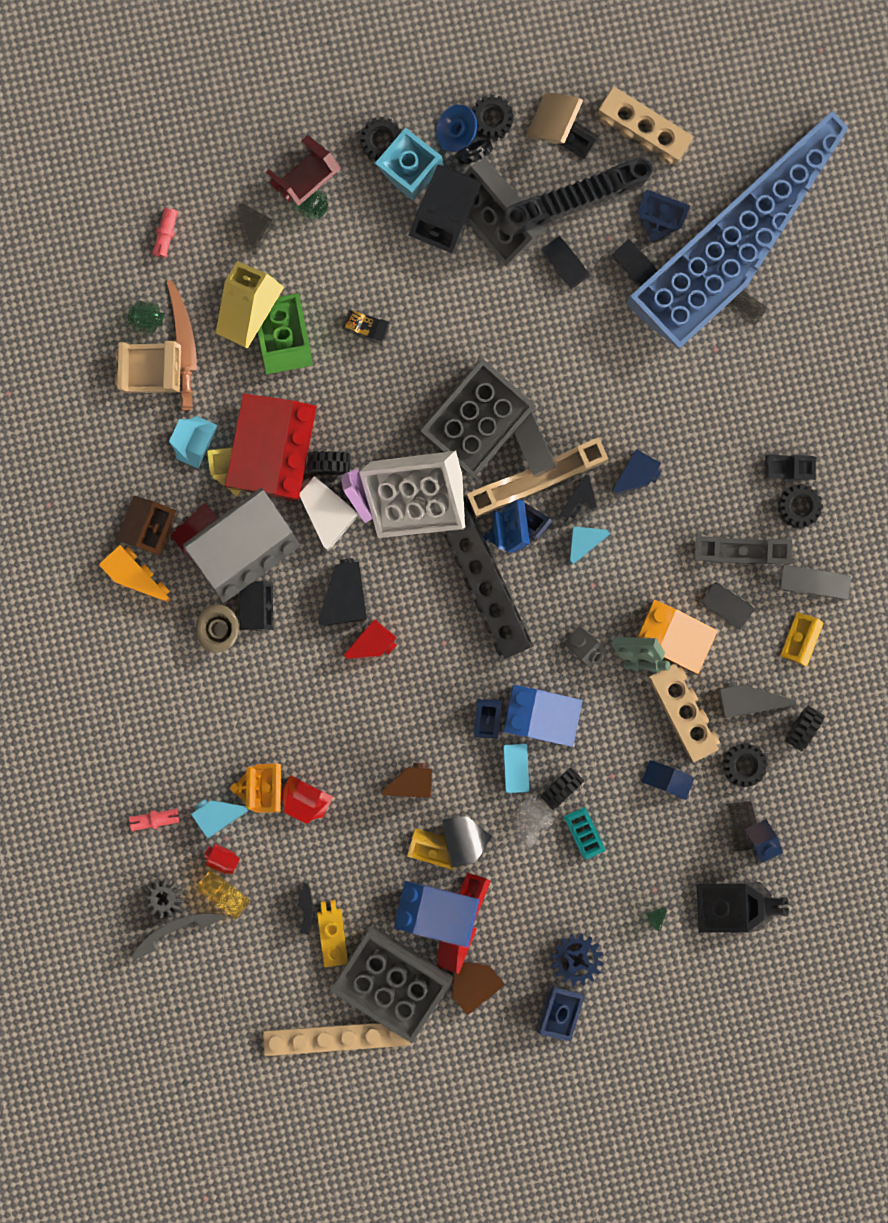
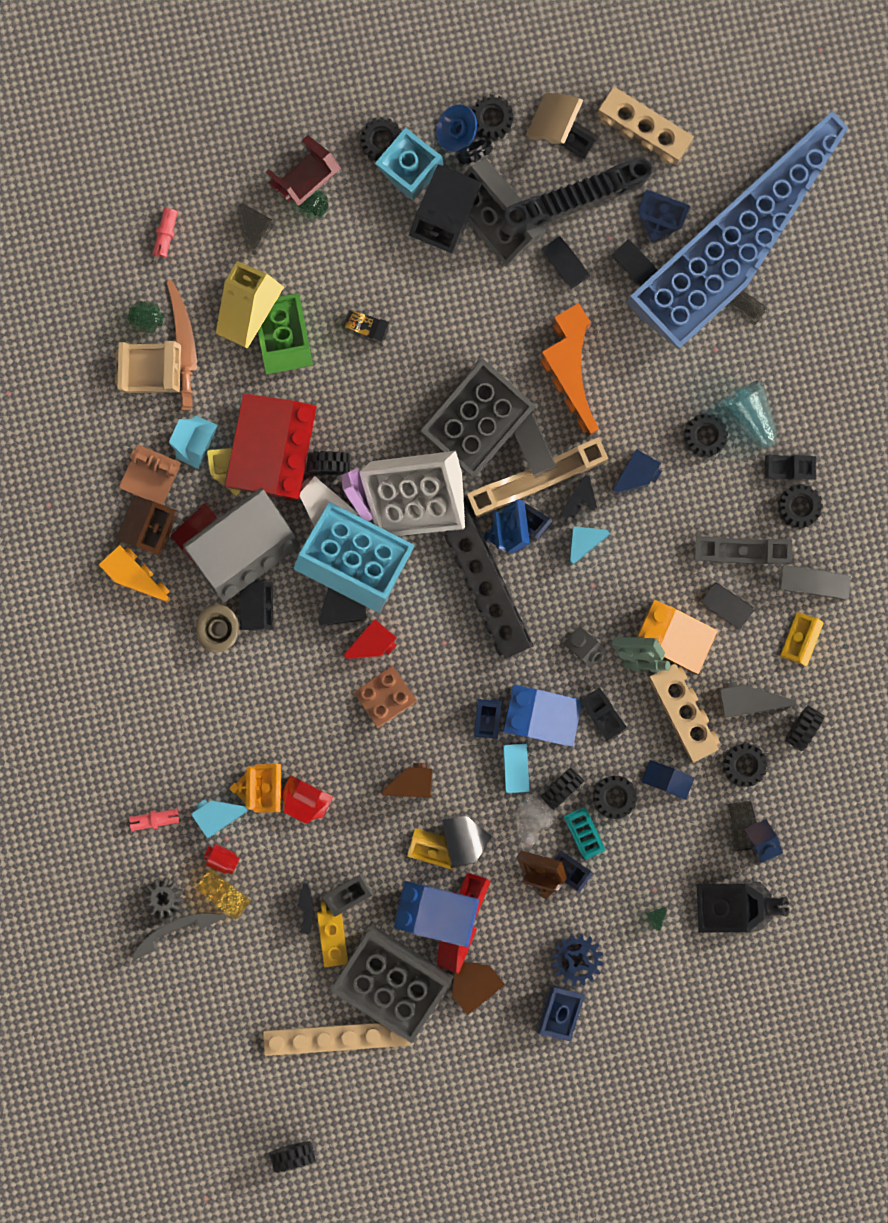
none -> nougat hinge [119,444,182,505]
none -> black tyre [269,1141,316,1173]
none -> medium azure slope [294,502,415,613]
none -> dark grey slope [323,874,374,917]
none -> nougat hinge [353,666,417,728]
none -> reddish brown slope [516,850,566,900]
none -> orange arch [540,303,599,437]
none -> dark blue slope [555,851,593,893]
none -> black slope [580,687,628,743]
none -> black tyre [593,776,637,819]
none -> black tyre [683,413,728,458]
none -> clear light blue cone [719,380,778,449]

